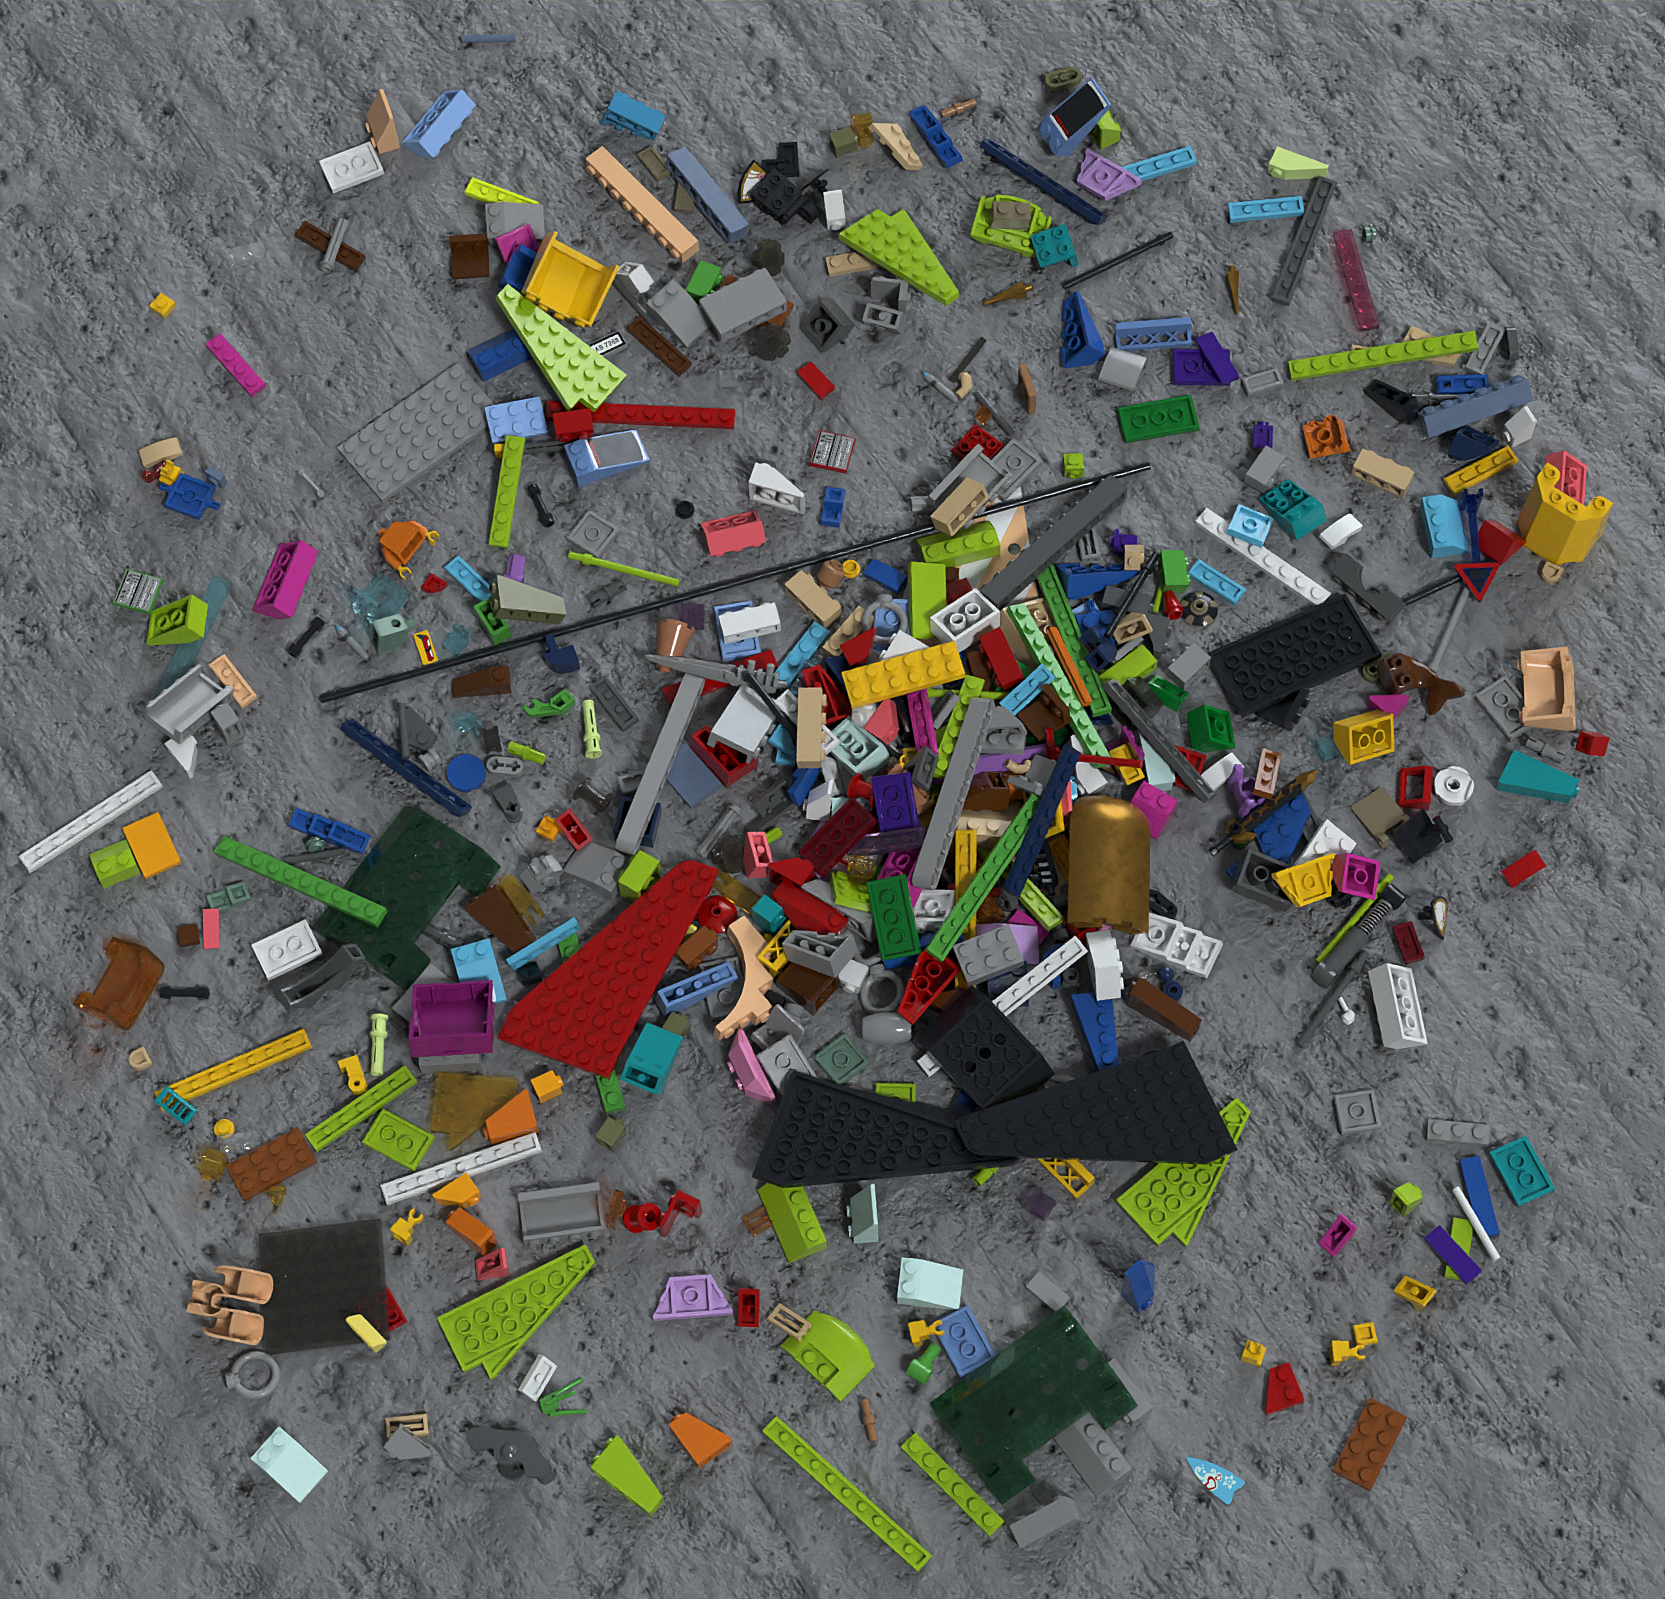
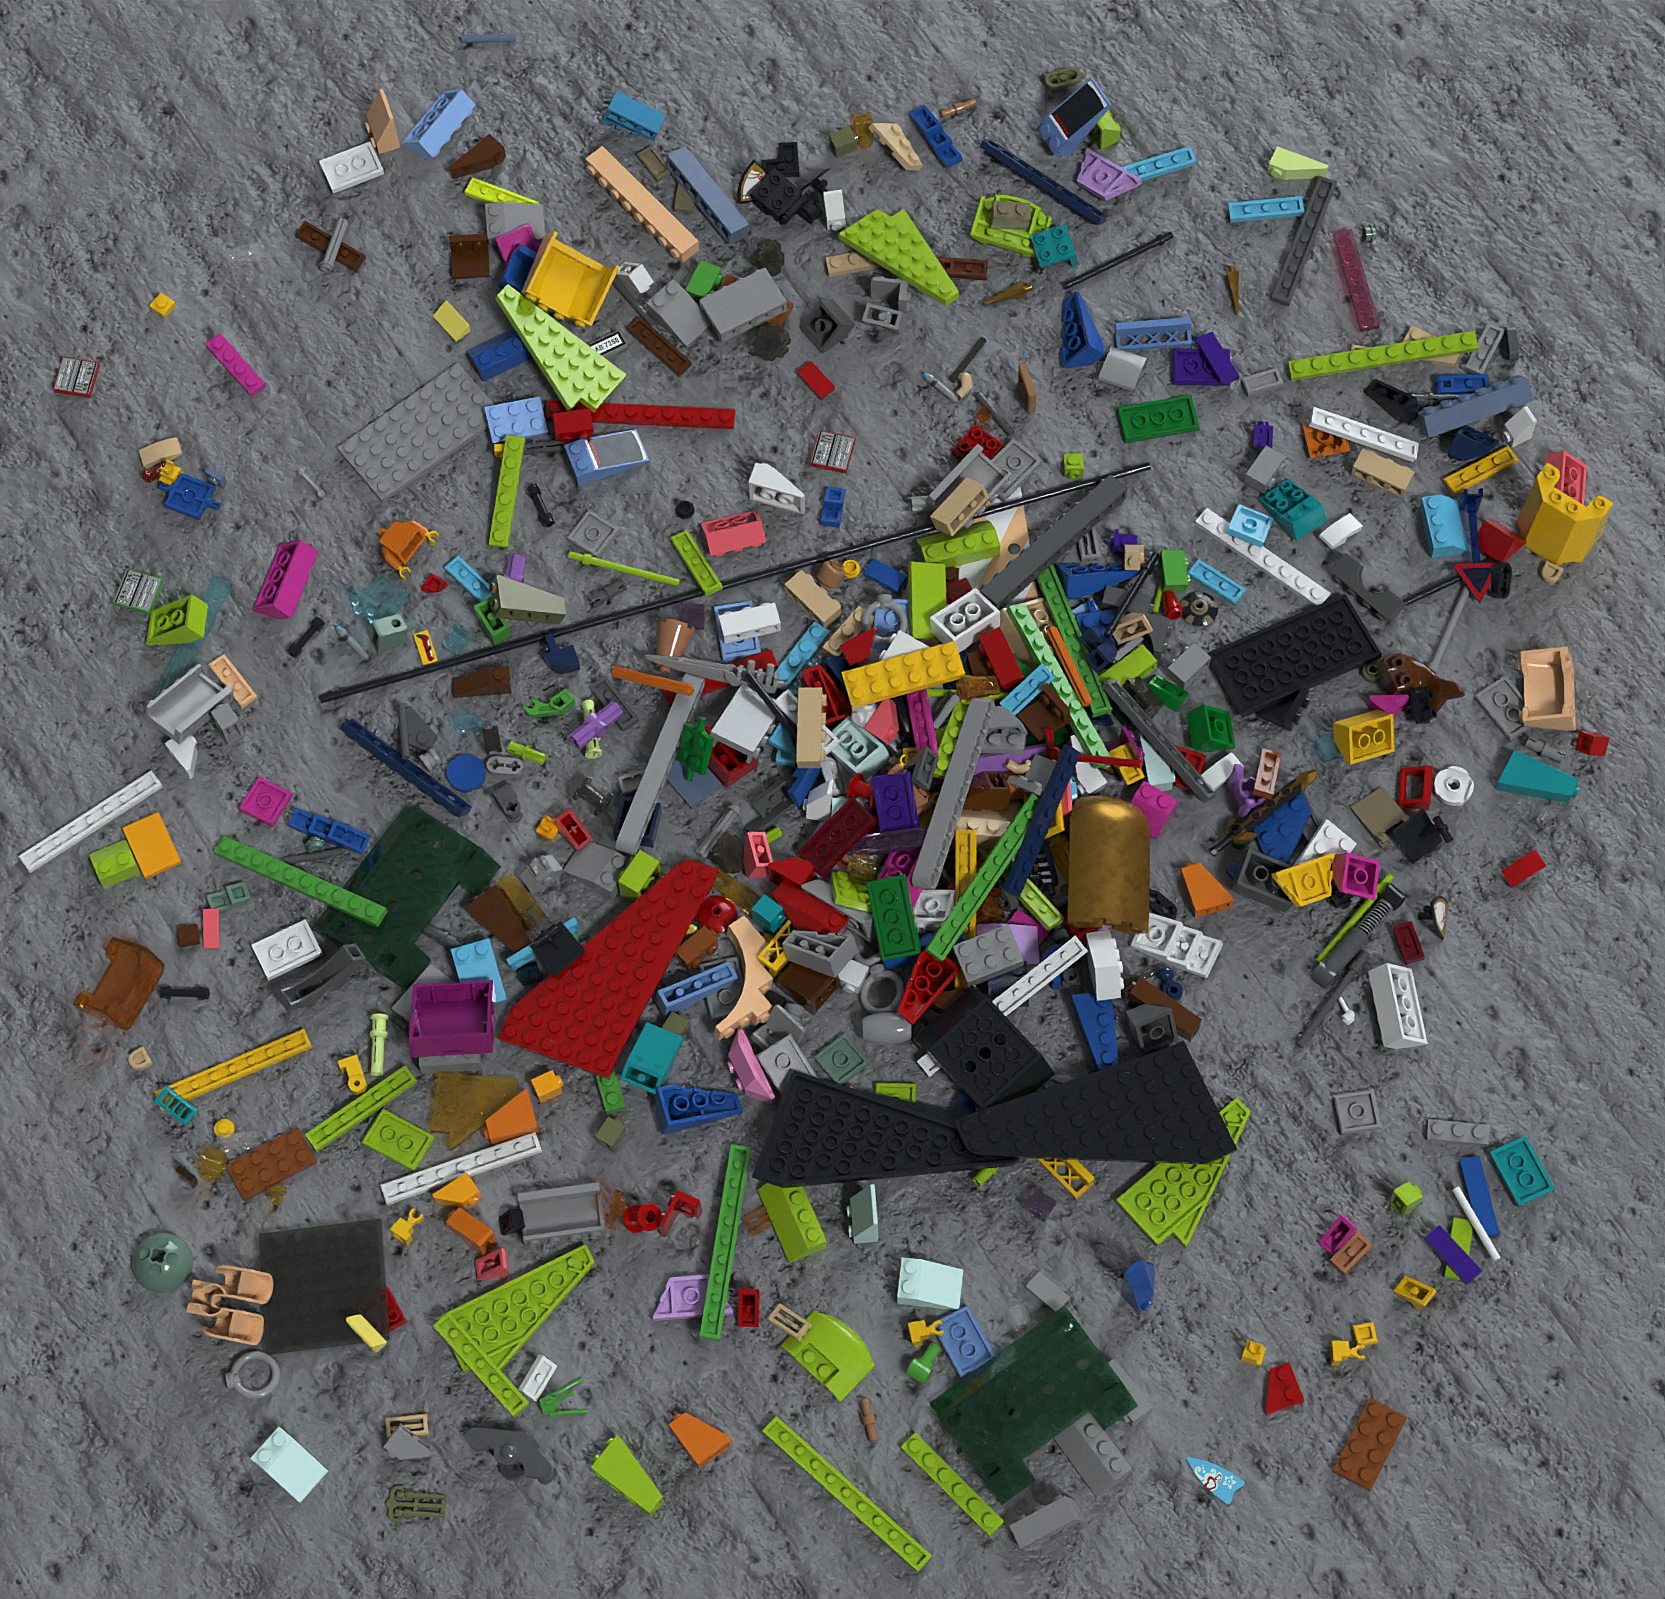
none -> tile [53,357,100,398]
none -> sand green piece [132,1233,193,1293]
none -> dark brown tile [175,1165,198,1188]
none -> dark pink tile [239,776,293,827]
none -> olive piece [386,1486,446,1524]
none -> light yellow slope [433,301,471,342]
none -> lime plate [433,1312,530,1418]
none -> reddish brown slope [449,134,506,179]
none -> black slope [499,1209,525,1236]
none -> black plate [530,921,586,977]
none -> medium lavender piece [569,701,623,749]
none -> orange axle [611,666,695,696]
none -> blue wedge [656,1085,743,1134]
none -> lime tile [670,530,723,597]
none -> green plate [676,716,714,781]
none -> bright green plate [699,1144,751,1342]
none -> copper plate [937,257,988,280]
none -> clear orange slope [956,676,1001,700]
none -> dark grey slope [1126,1004,1179,1055]
none -> orange slope [1180,863,1234,918]
none -> white plate [1309,407,1419,462]
none -> nougat plate [1329,1231,1373,1276]
none -> black hips [1404,688,1437,724]
none -> black beam [1491,562,1512,599]

